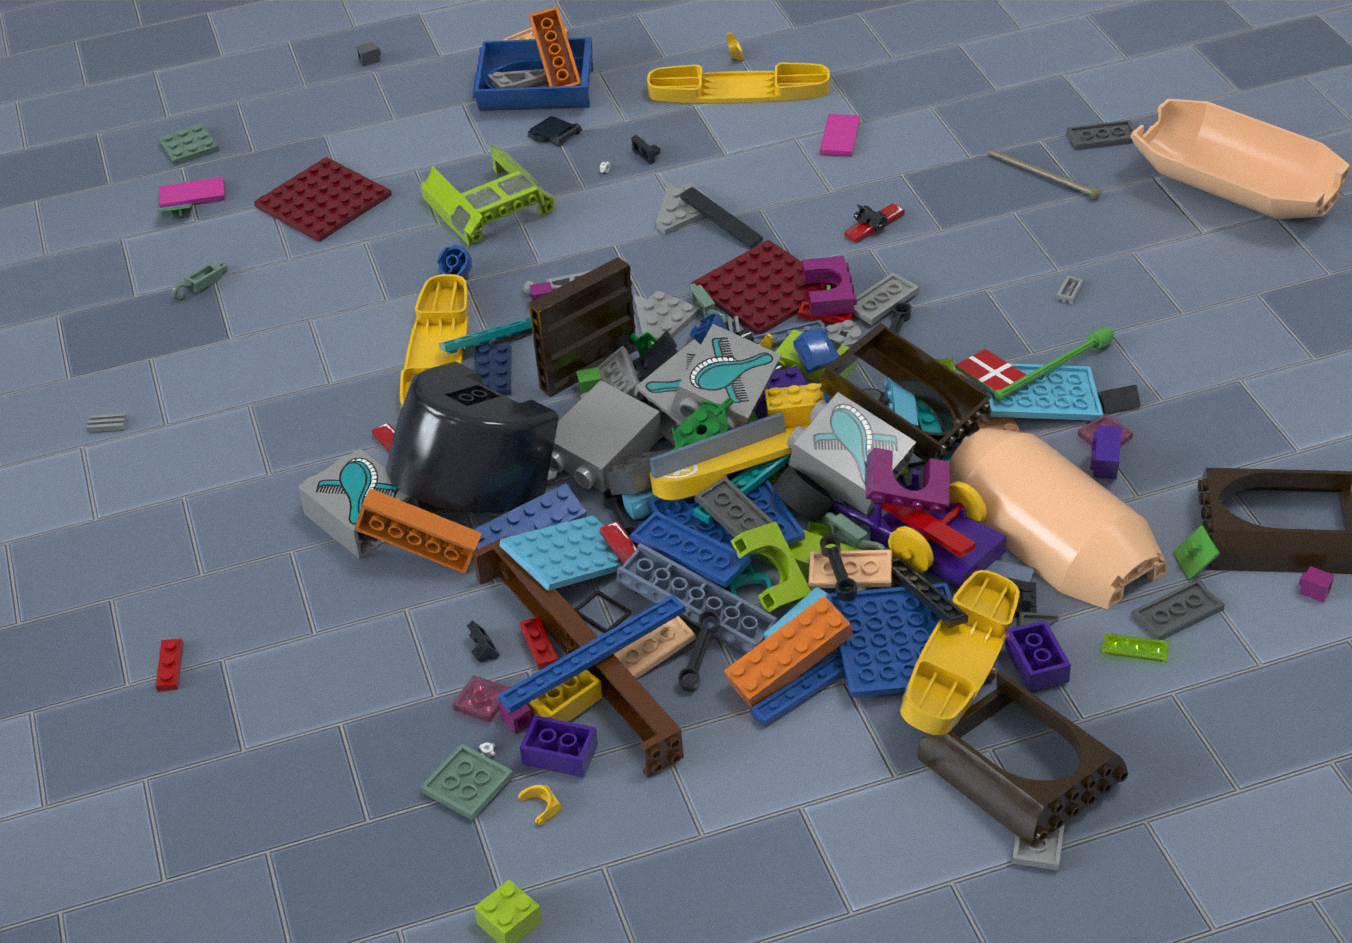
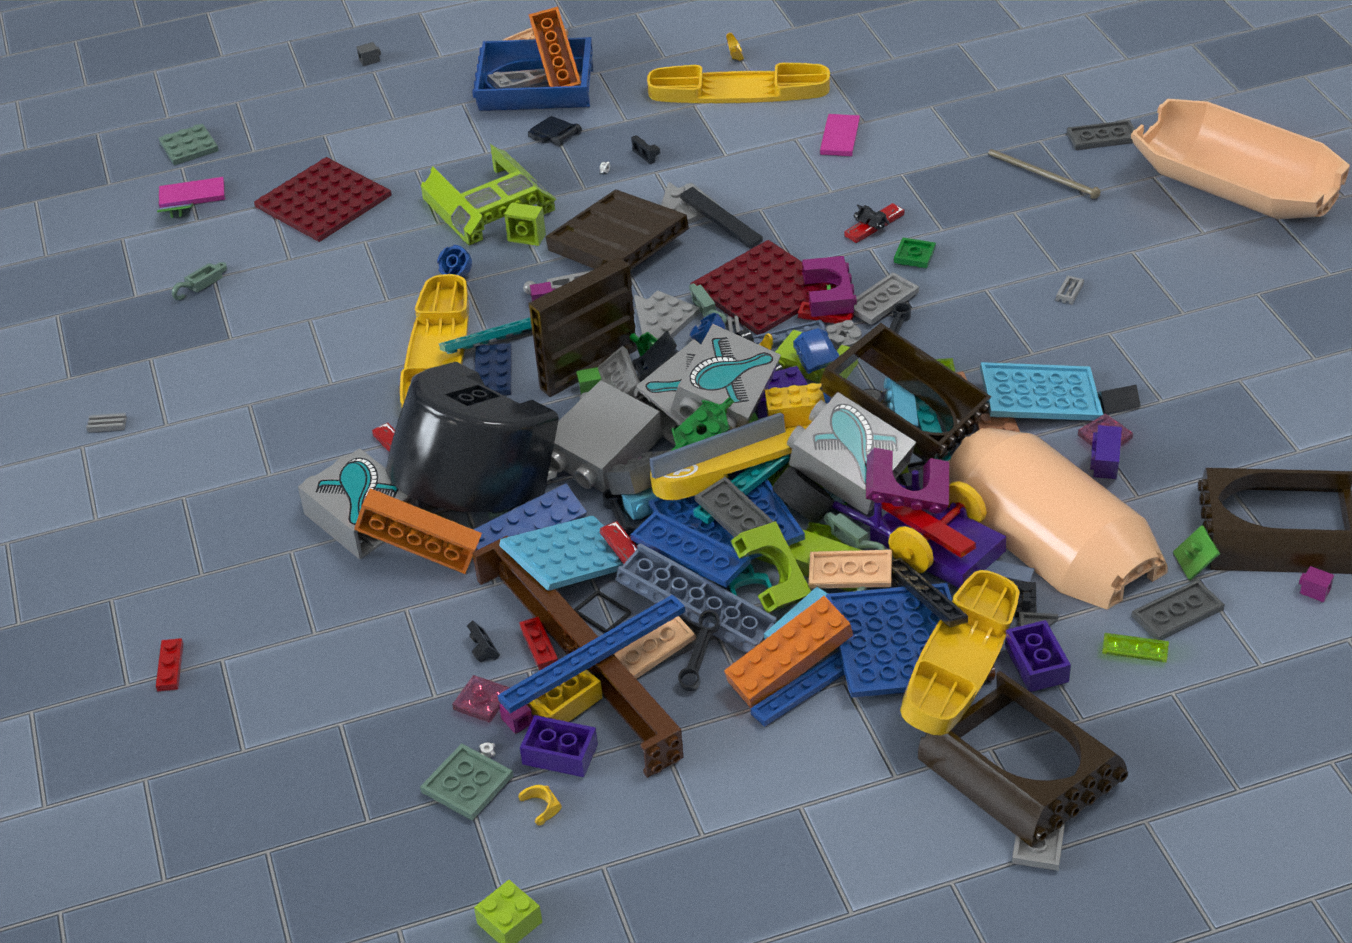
black piece [820,534,857,601] -> none
flag [955,327,1114,400] -> none
none -> lime brick [504,203,546,246]
none -> dark brown panel [545,189,689,269]
none -> green plate [894,237,936,268]

